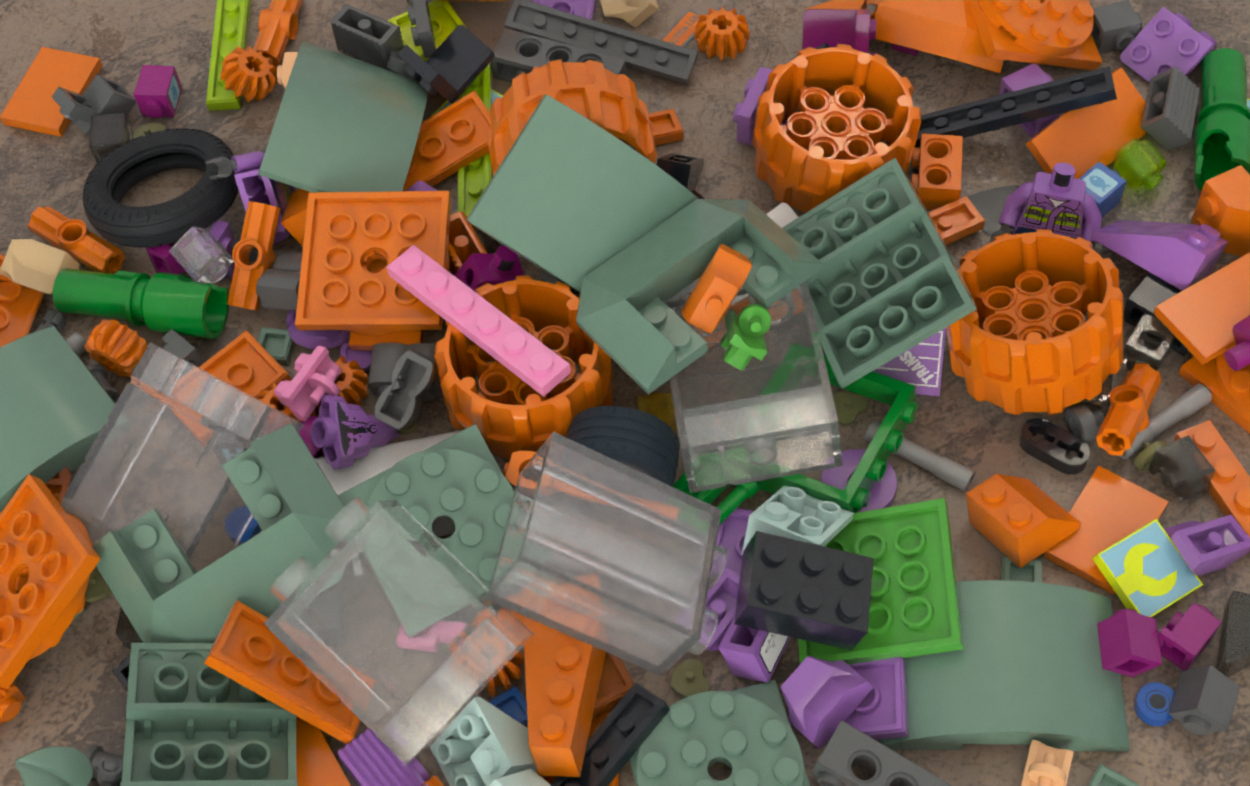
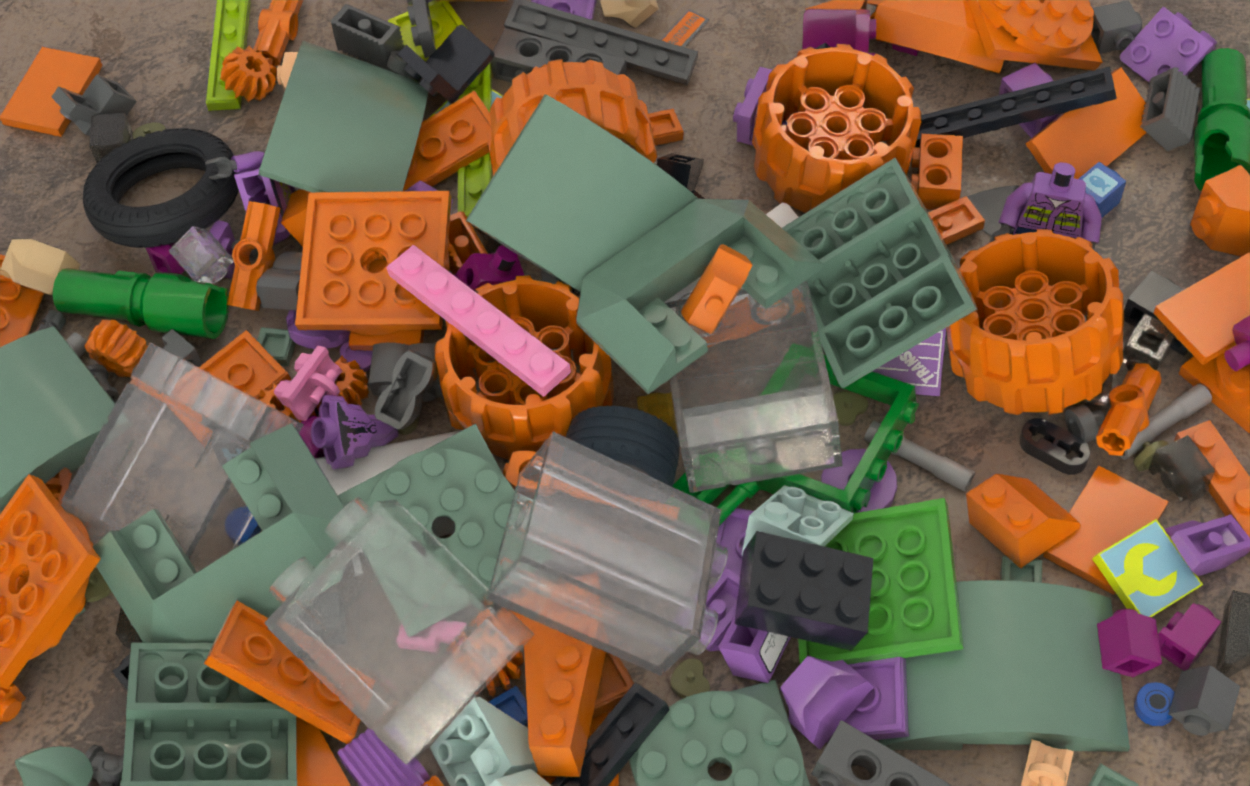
orange piece [28,206,125,274] -> none
magenta brick [134,65,182,118] -> none
orange gear [694,6,750,62] -> none
bright green hips [720,304,771,371] -> none
medium lavender slope [1091,220,1228,291] -> none
clear neon green head [1114,138,1167,191] -> none

